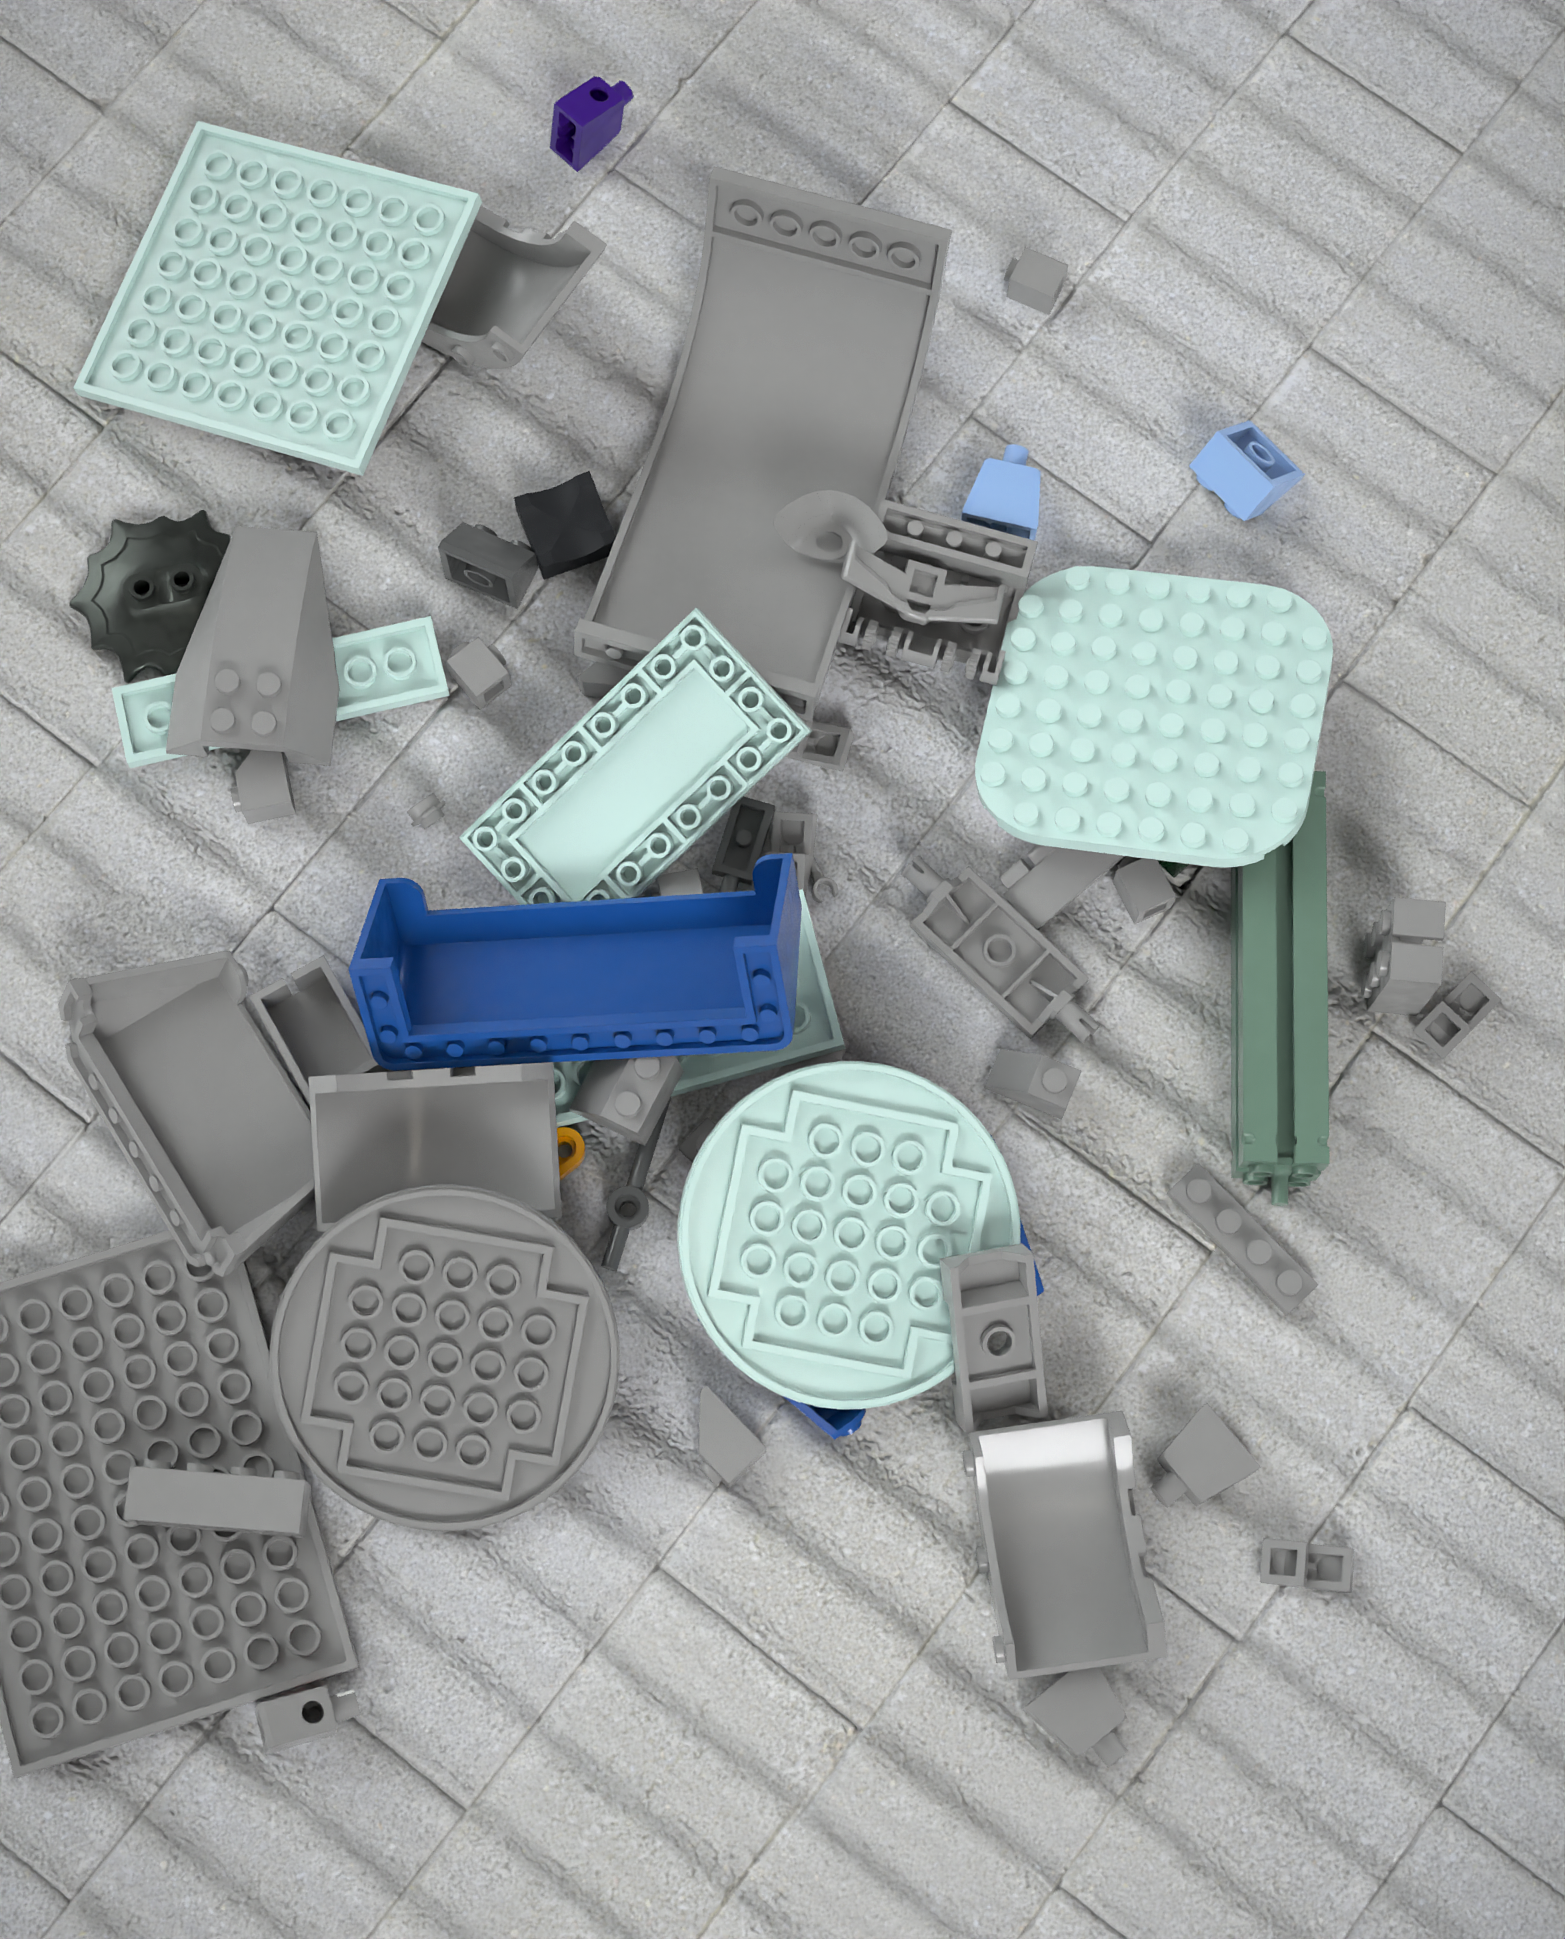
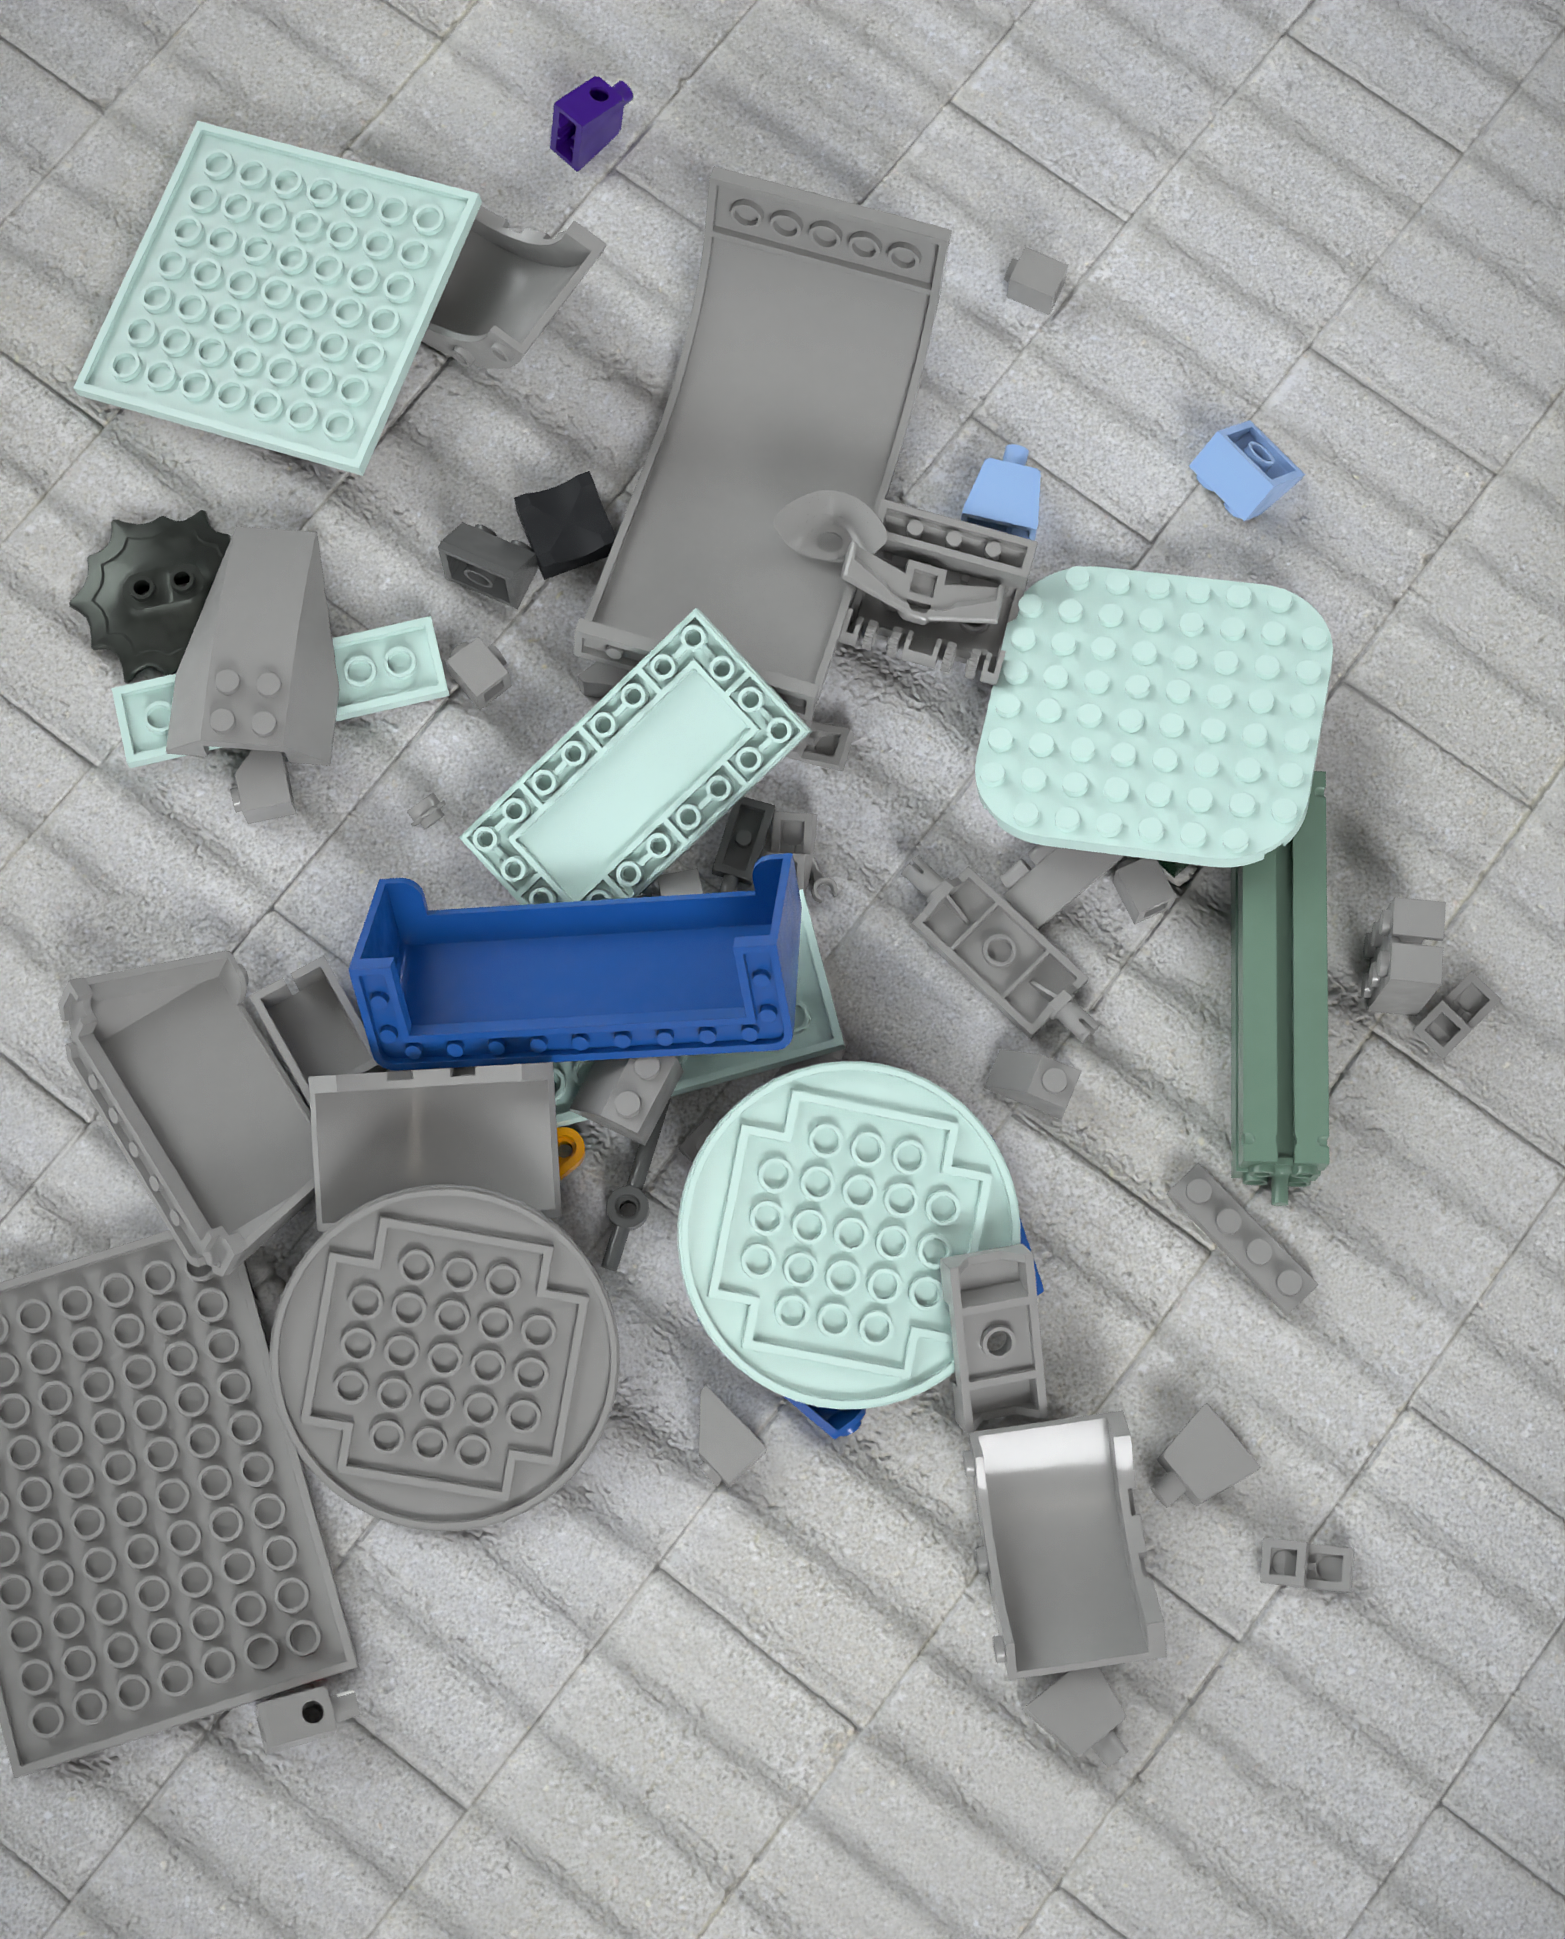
light grey brick [123,1460,311,1538] -> none

